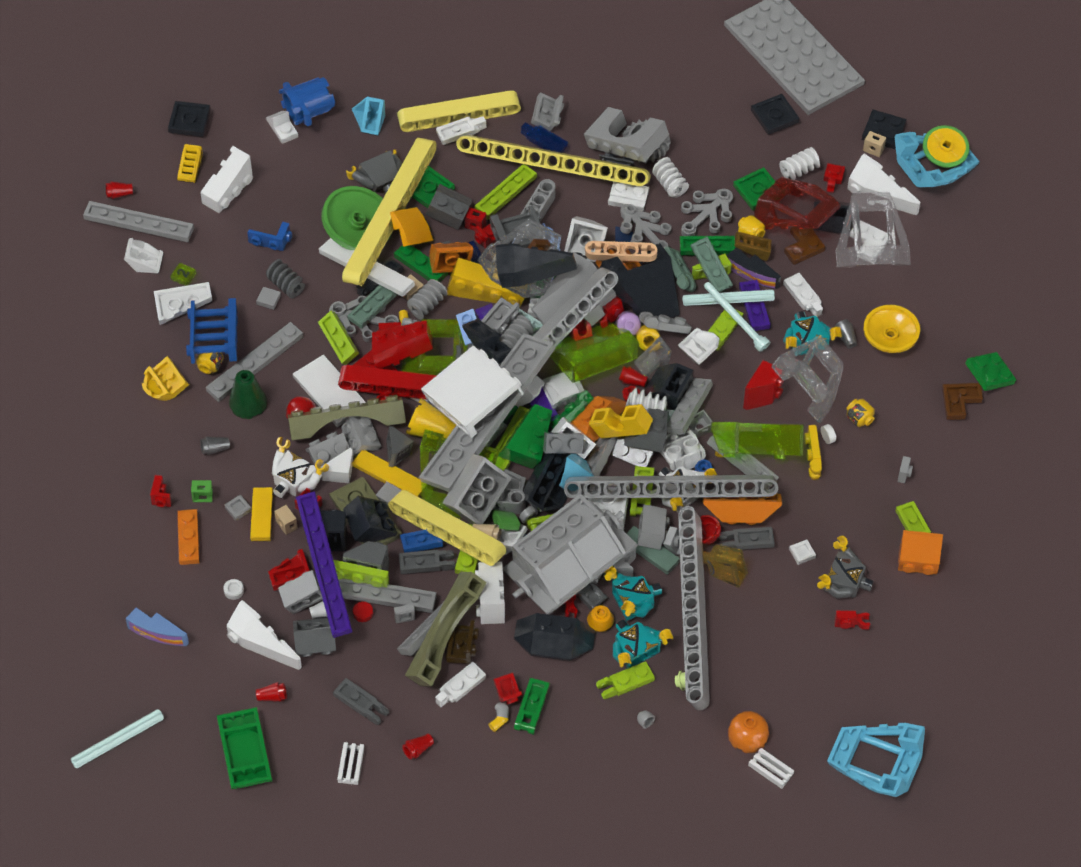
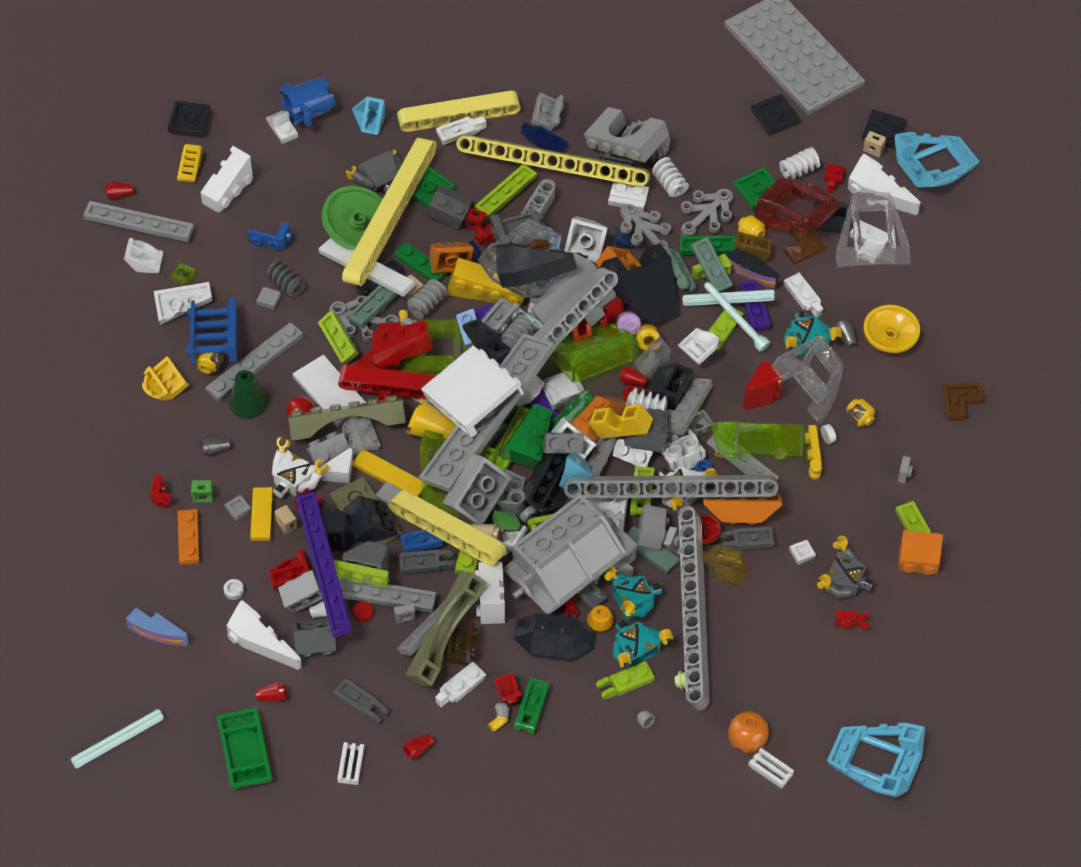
dark grey slope [386,426,414,467] -> none
light orange slope [390,207,433,247] -> none
light nougat beam [585,241,657,262] -> none
light grey hinge [639,312,692,334] -> none
yellow wheel [923,125,970,168] -> none
green plate [965,352,1017,391] -> none

